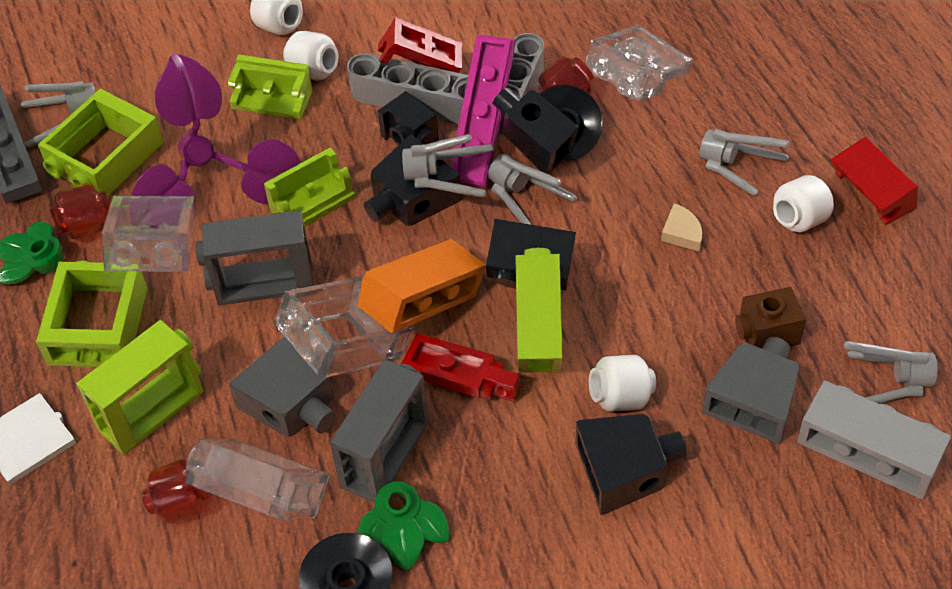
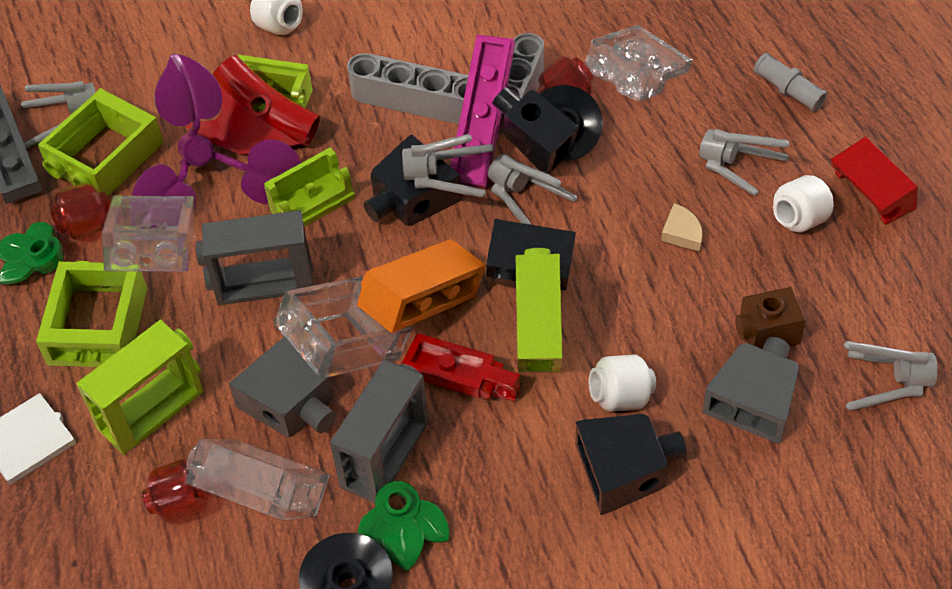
white head [283,31,339,81] -> none
red hinge [378,17,462,73] -> none
black brick [378,91,439,145] -> none
light grey brick [797,380,951,500] -> none
none -> red pin [186,55,320,155]
none -> light grey pin [753,52,828,112]

